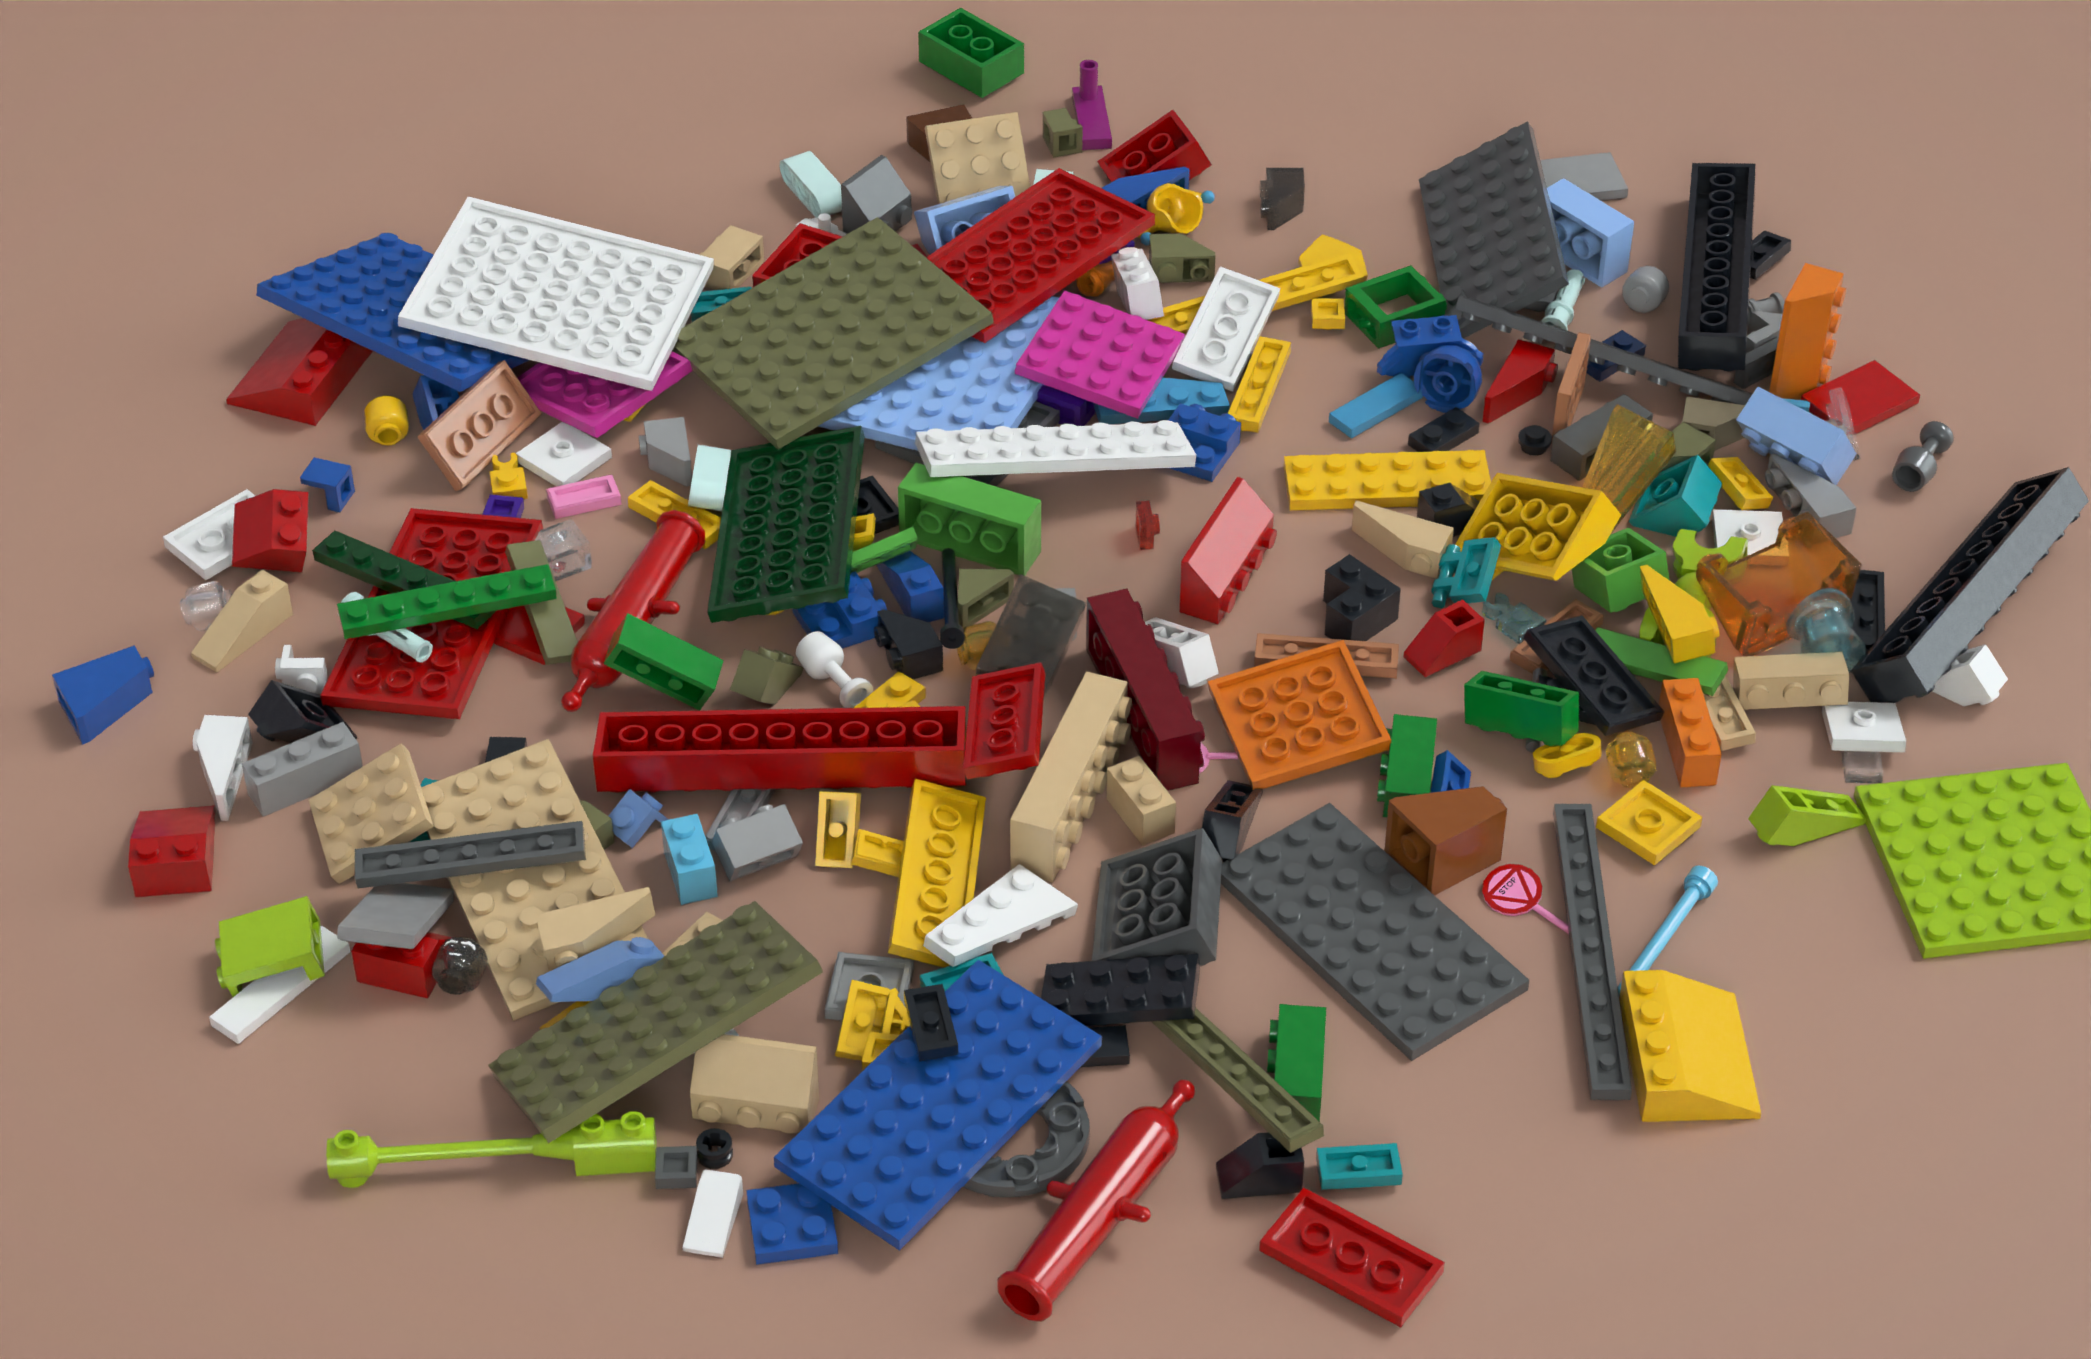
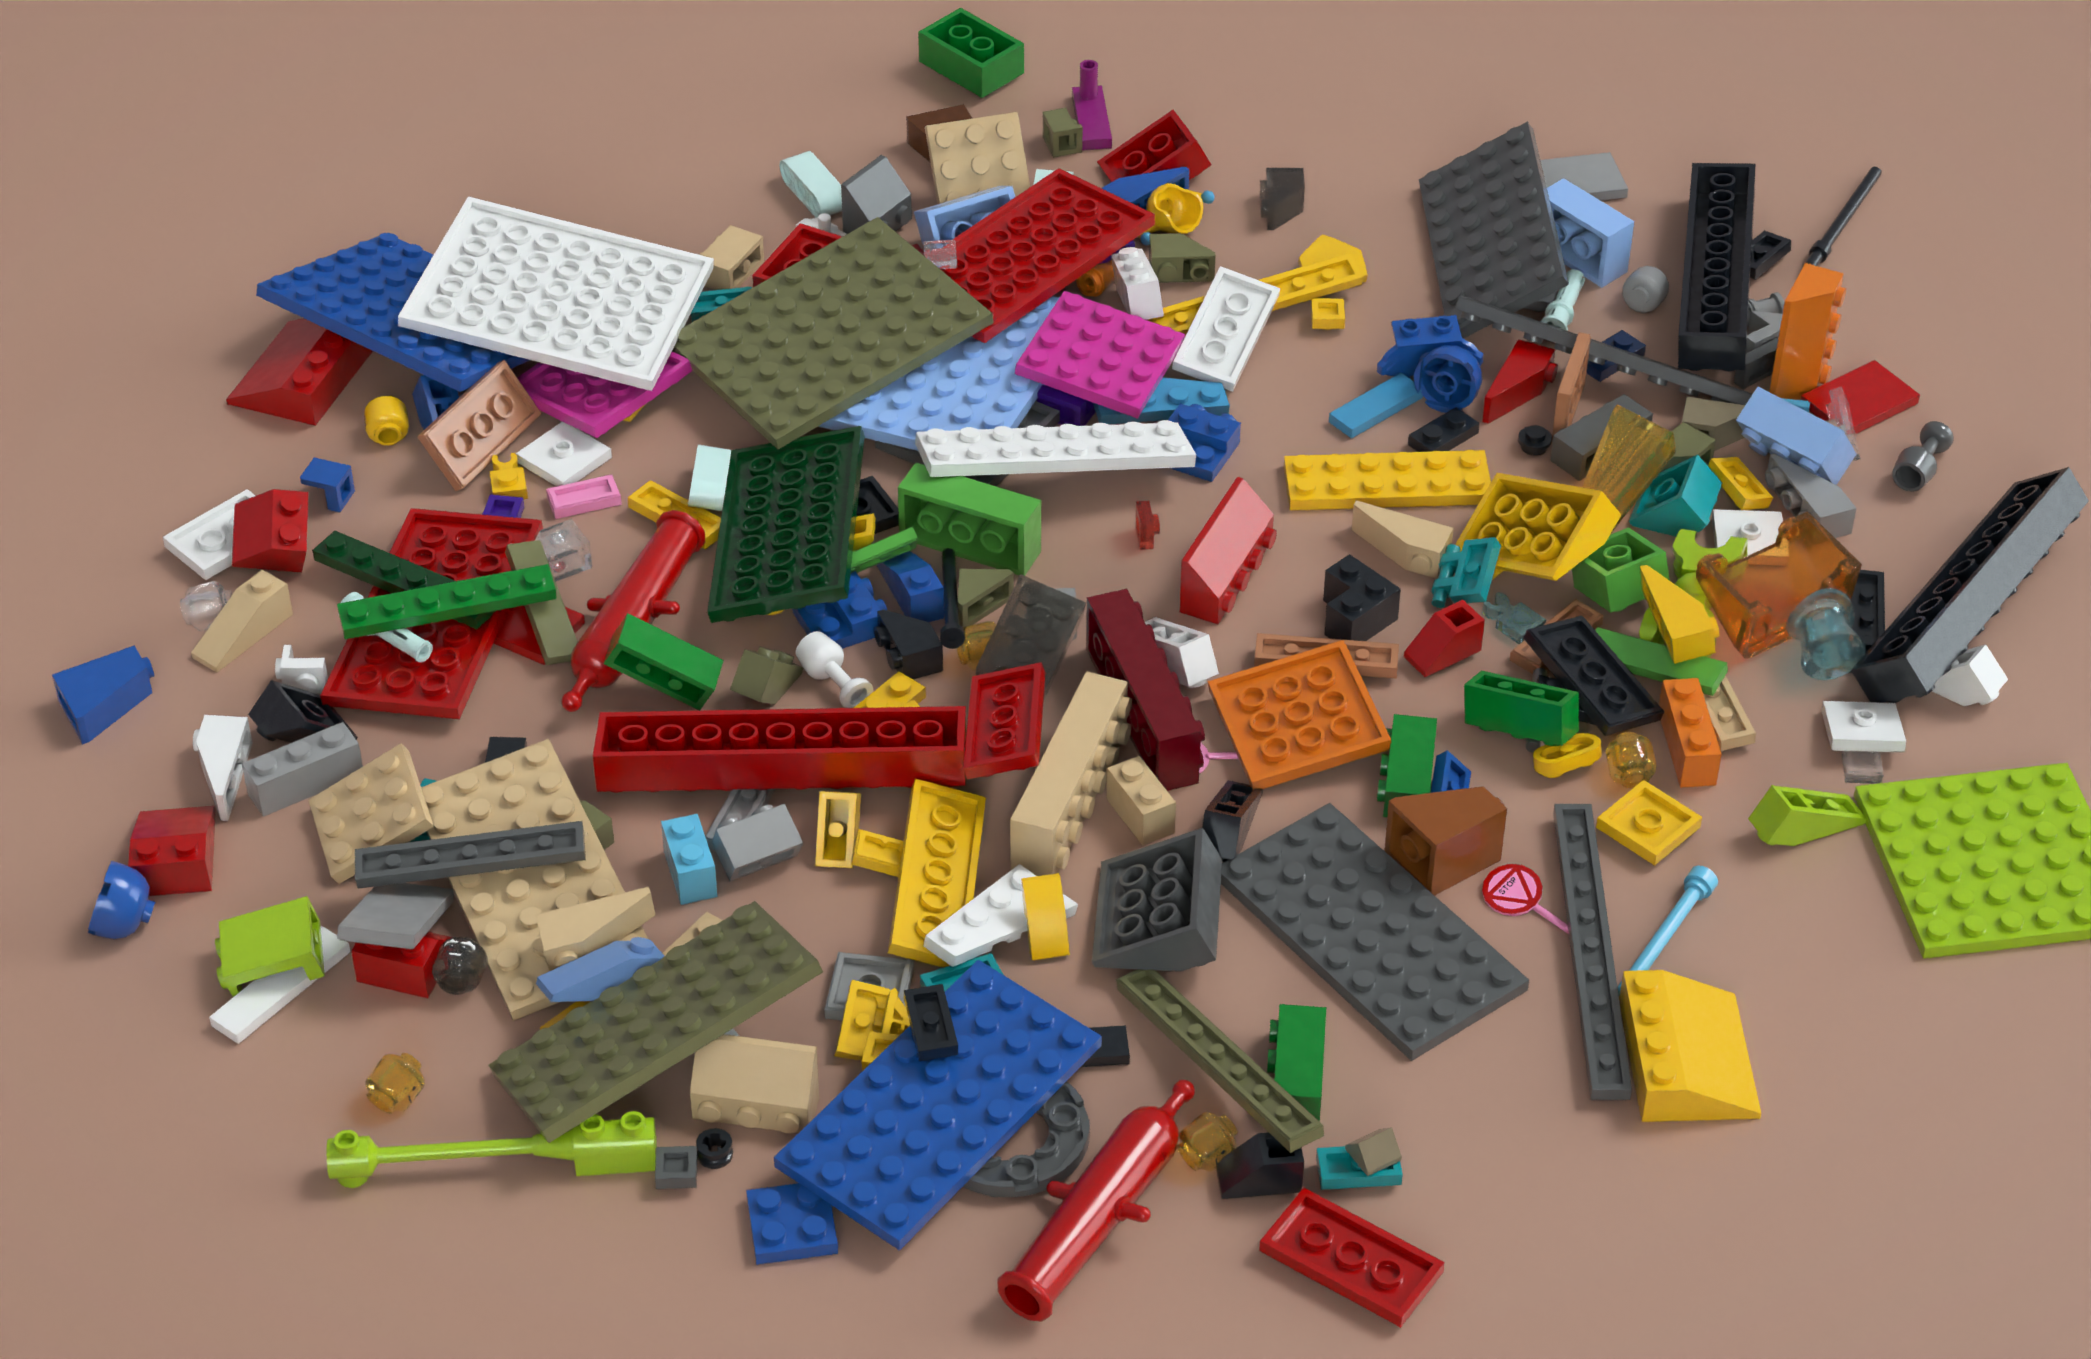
medium blue bracket [608,789,669,848] -> none
light grey slope [639,417,692,487] -> none
white slope [682,1169,743,1258] -> none
black plate [1041,954,1201,1026] -> none
yellow plate [1228,336,1291,433] -> none
green window [1344,265,1447,349] -> none
black slope [1417,483,1479,537] -> none
tan brick [1733,652,1849,710] -> none
none -> blue cylinder [88,861,155,939]
none -> clear yellow head [365,1053,425,1114]
none -> clear tile [923,240,957,269]
none -> yellow slope [1021,873,1070,960]
none -> clear yellow head [1177,1111,1238,1172]
none -> dark tan slope [1345,1127,1402,1176]
none -> black bar [1803,166,1882,266]

